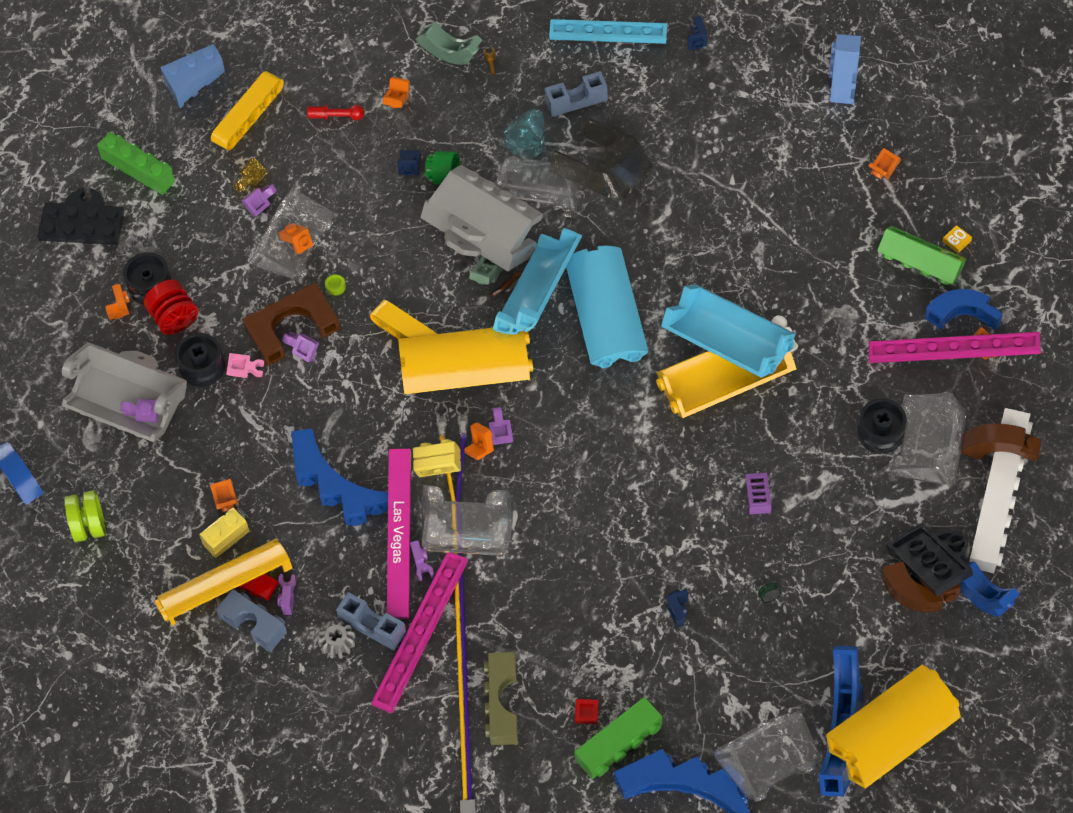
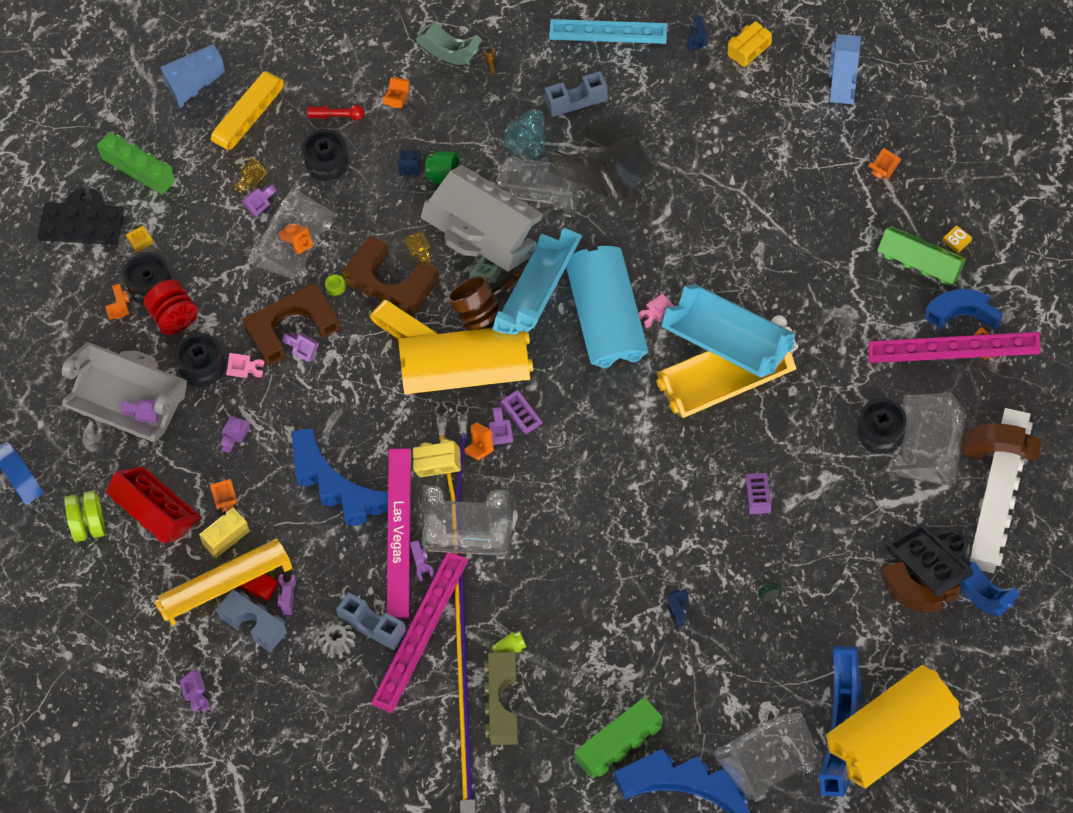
red plate [575,699,599,724] -> none
none -> red slope [105,466,201,544]
none -> yellow tile [126,225,154,252]
none -> medium lavender plate [180,670,210,712]
none -> medium lavender plate [220,416,250,453]
none -> black wheel [302,129,349,181]
none -> reddish brown arch [342,235,440,317]
none -> clear yellow plate [403,231,432,266]
none -> reddish brown wheel [448,276,503,330]
none -> lime cone [492,631,527,653]
none -> medium lavender slope [499,390,543,435]
none -> bright pink plate [638,293,674,328]
none -> yellow brick [728,21,772,67]

